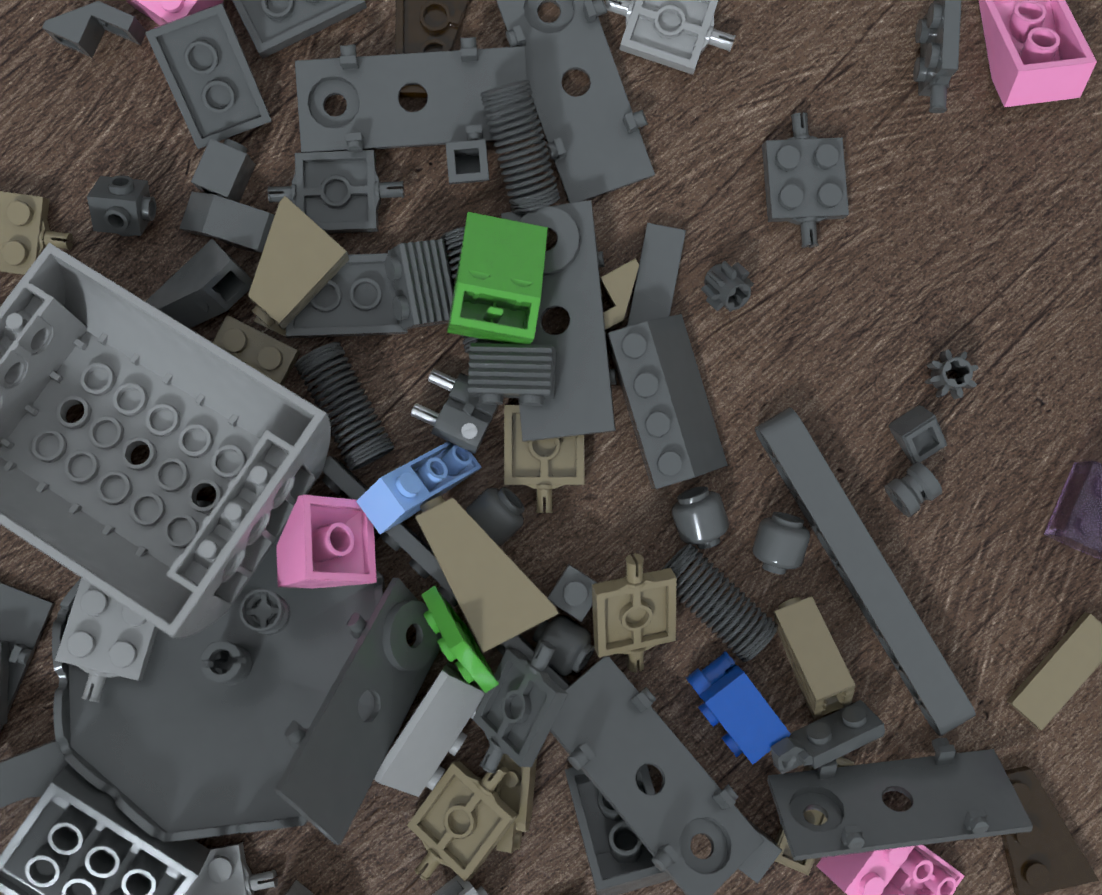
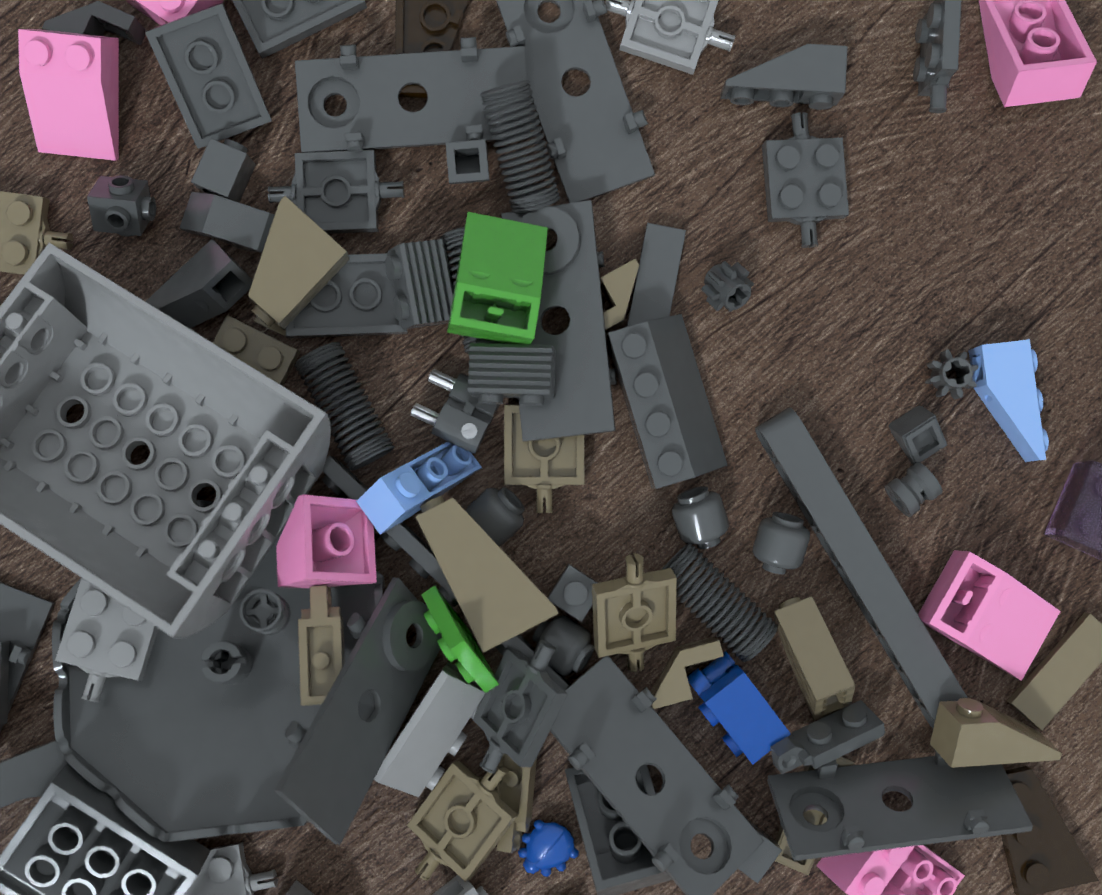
none -> bright pink slope [18,29,119,161]
none -> dark tan hinge [298,585,345,706]
none -> blue piece [518,820,579,877]
none -> dark tan slope [651,637,724,709]
none -> dark grey slope [720,44,848,110]
none -> bright pink slope [918,550,1061,681]
none -> dark tan slope [930,698,1062,768]
none -> light blue slope [969,339,1049,462]

